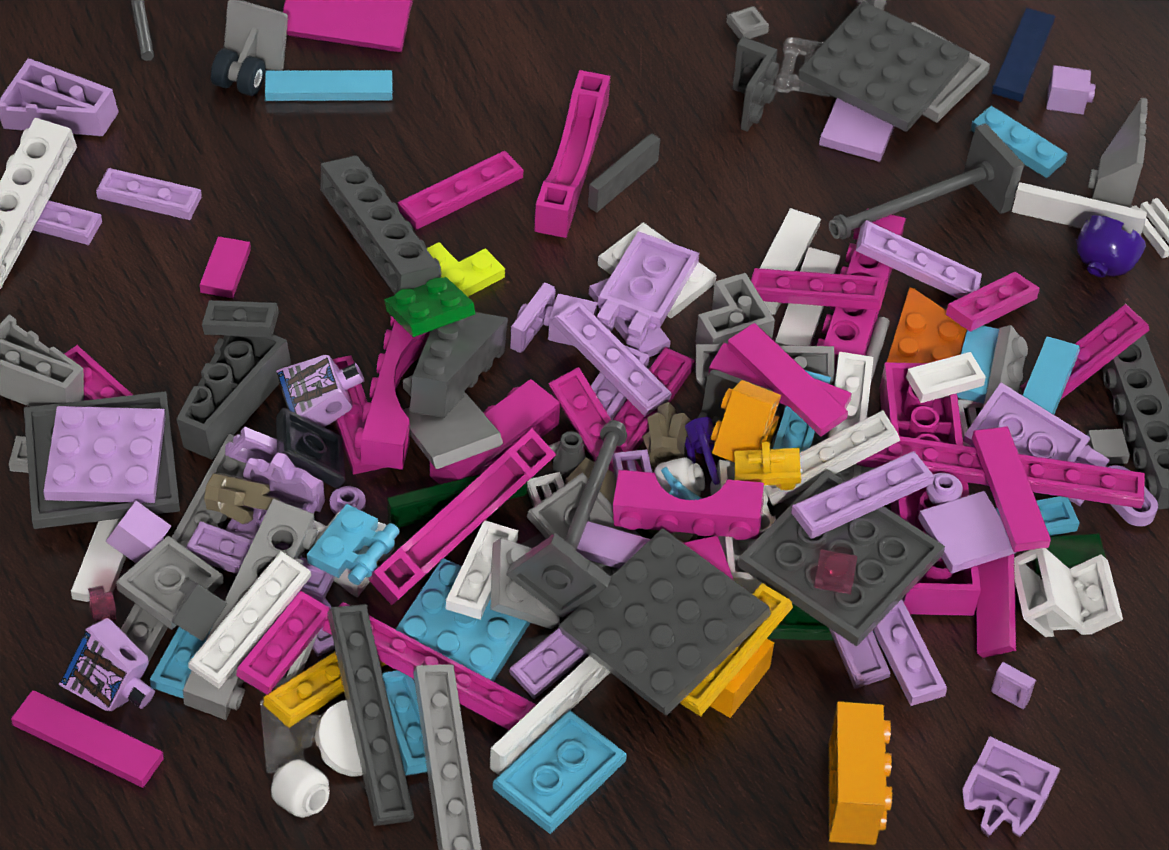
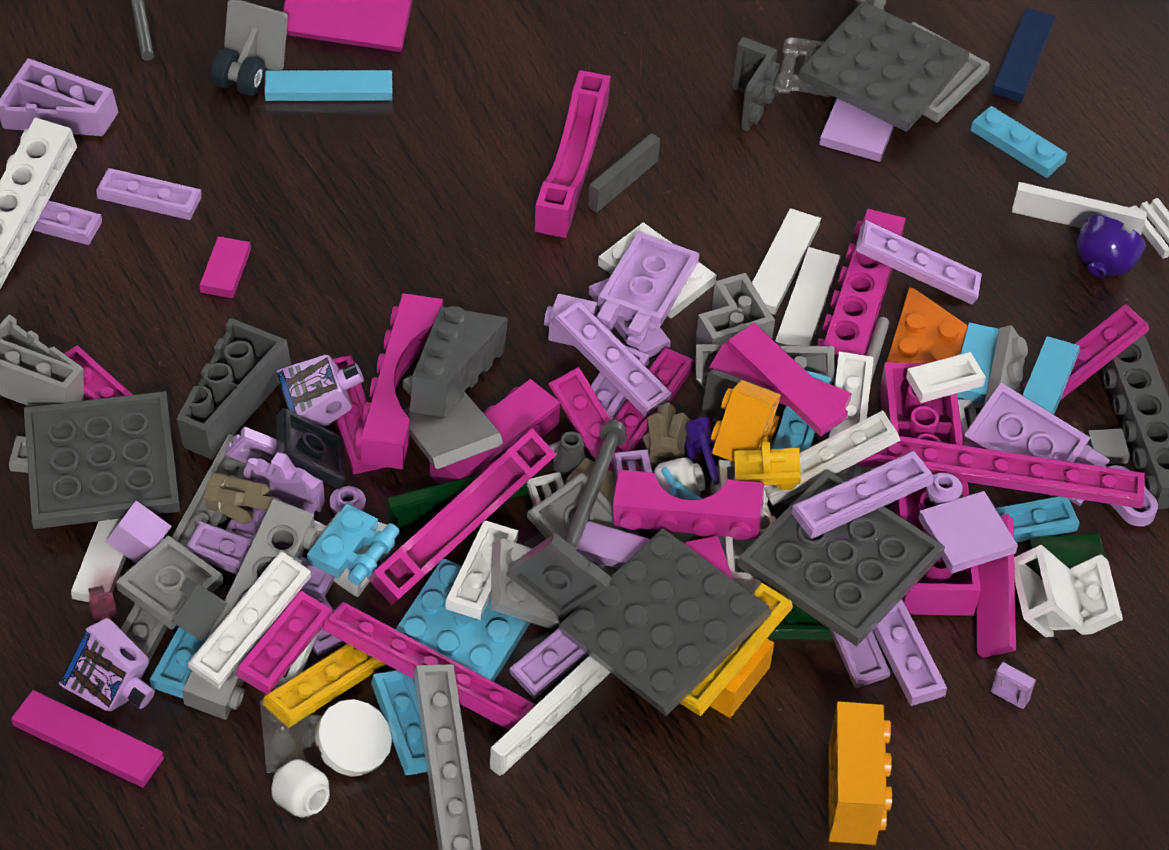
lavender plate [44,406,166,503] -> none
dark grey plate [202,300,279,337] -> none
dark grey brick [321,156,441,294] -> none
dark grey tile [327,604,414,826] -> none
green plate [384,277,476,337] -> none
dark pink tile [398,151,523,230] -> none
neon yellow plate [427,242,505,297] -> none
medium azure tile [493,710,627,834] -> none
lavender plate [510,282,555,353] -> none
light grey tile [727,6,769,40] -> none
dark pink tile [751,268,887,310] -> none
clear pink plate [814,549,857,594] -> none
dark grey tile [829,123,1024,239] -> none
dark pink plate [946,272,1040,332] -> none
lavender plate [962,736,1060,837] -> none
dark pink tile [972,426,1051,552] -> none
lavender brick [1046,65,1095,115] -> none
light grey wedge [1088,98,1148,208] -> none

